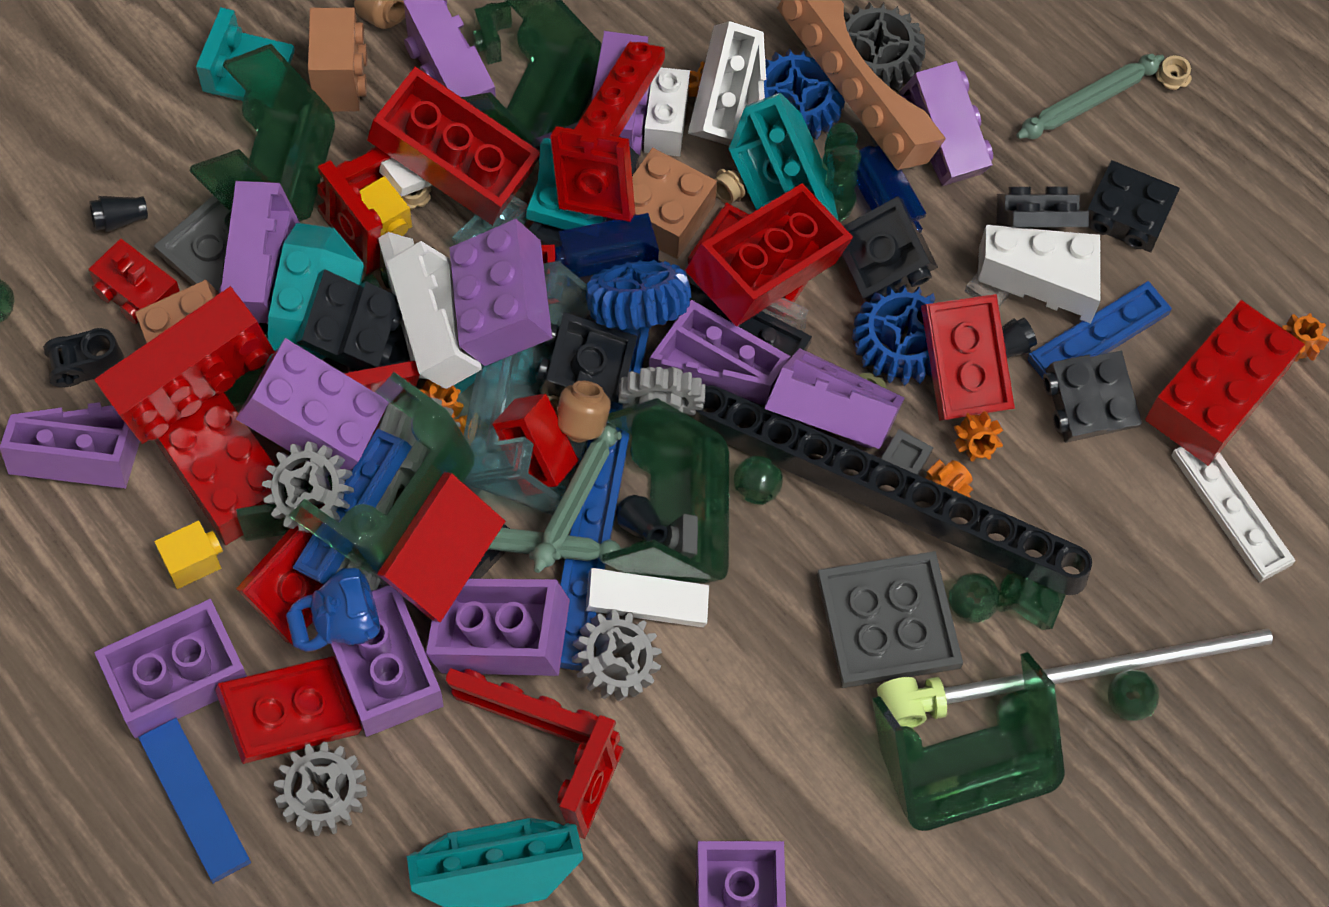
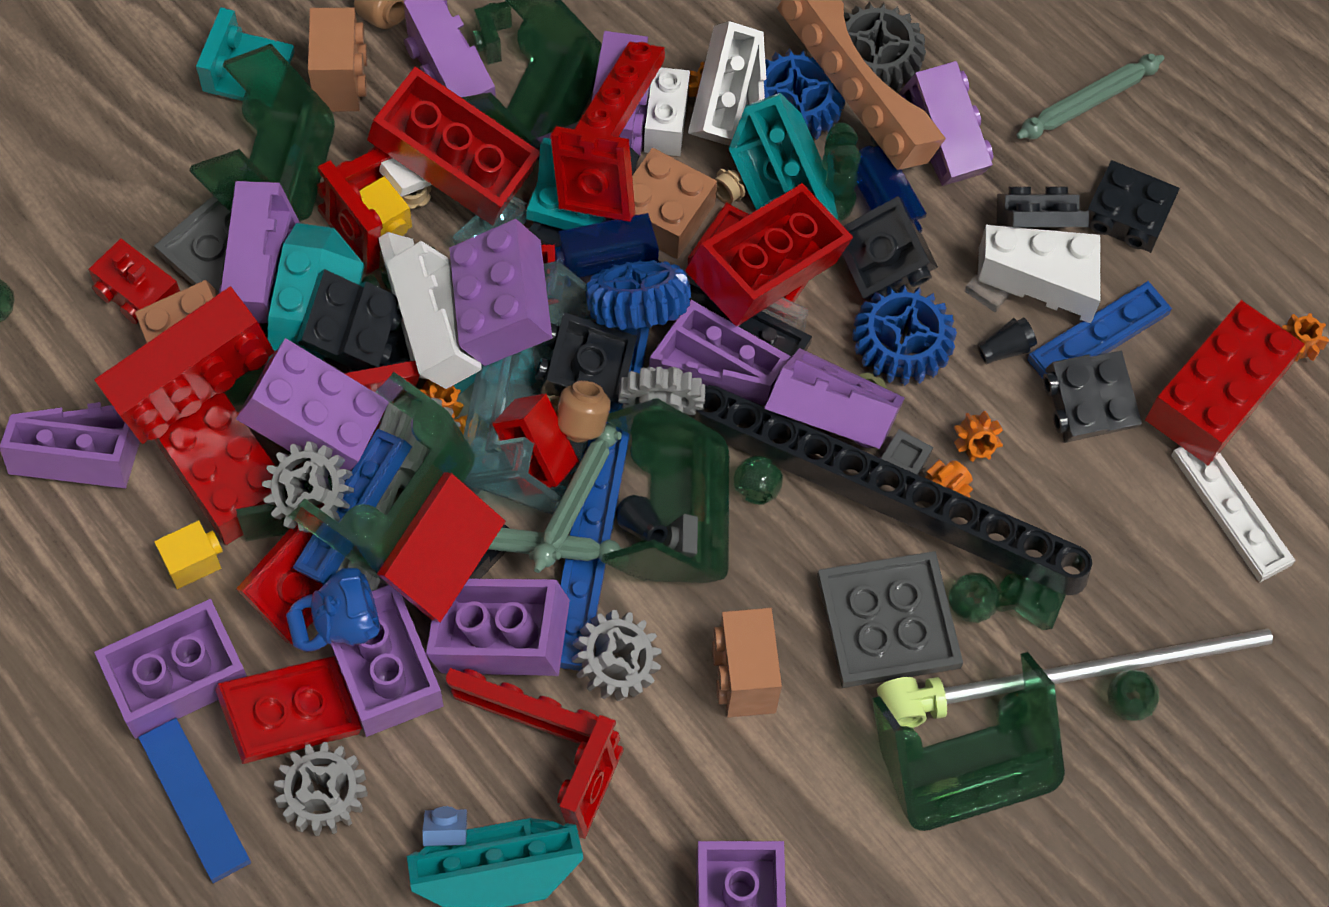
black piece [43,328,124,388] -> none
black cone [89,196,148,233] -> none
white tile [586,568,709,627] -> none
red tile [921,294,1015,421] -> none
tan plate [1156,55,1192,90] -> none
none -> medium blue plate [423,806,468,846]
none -> nougat brick [712,608,782,718]

